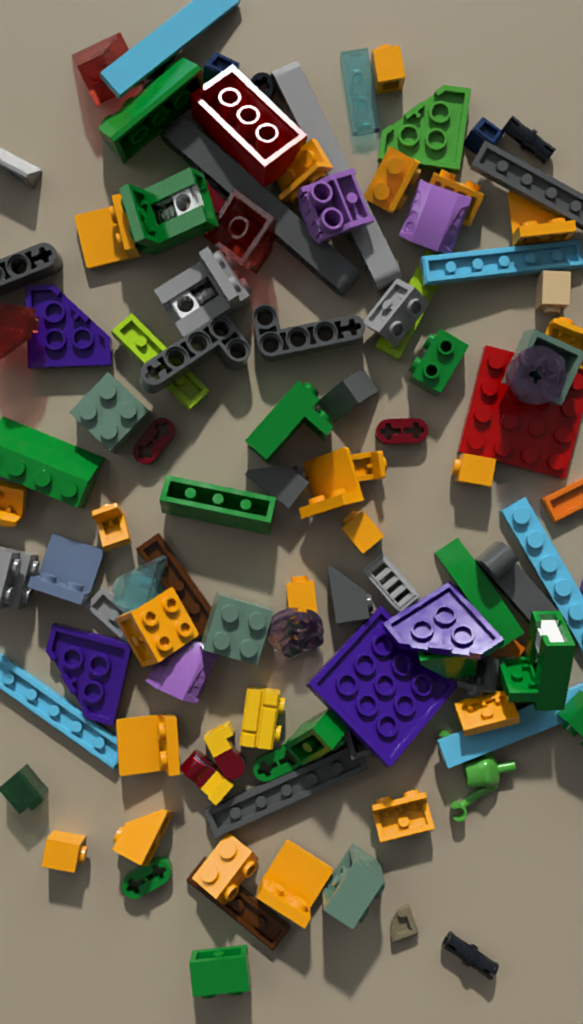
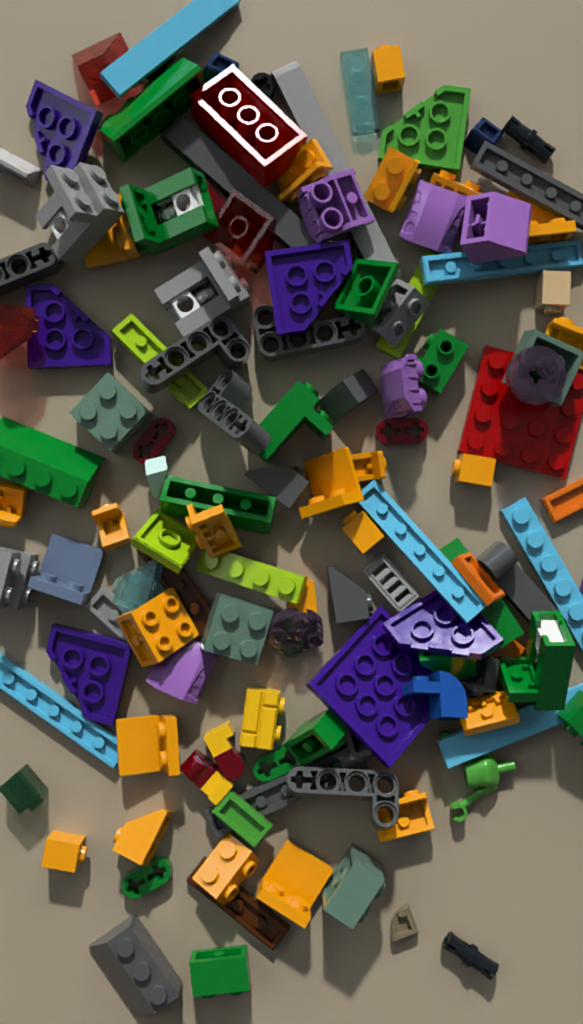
none -> dark purple plate [26,79,103,182]
none -> light grey brick [35,162,125,263]
none -> dark grey slope [89,913,182,1016]
none -> lime tile [130,508,199,574]
none -> light aqua slope [145,456,168,498]
none -> light orange bracket [185,504,241,559]
none -> lime plate [196,549,308,605]
none -> dark grey beam [198,369,271,455]
none -> bright green tile [212,789,273,849]
none -> dark purple plate [265,239,353,337]
none -> dark grey beam [286,766,399,831]
none -> green slope [333,258,401,327]
none -> medium azure plate [357,479,487,624]
none -> medium lavender slope [379,354,427,419]
none -> blue brick [402,670,468,721]
none -> orange tile [451,552,505,606]
none -> medium lavender slope [460,191,532,264]

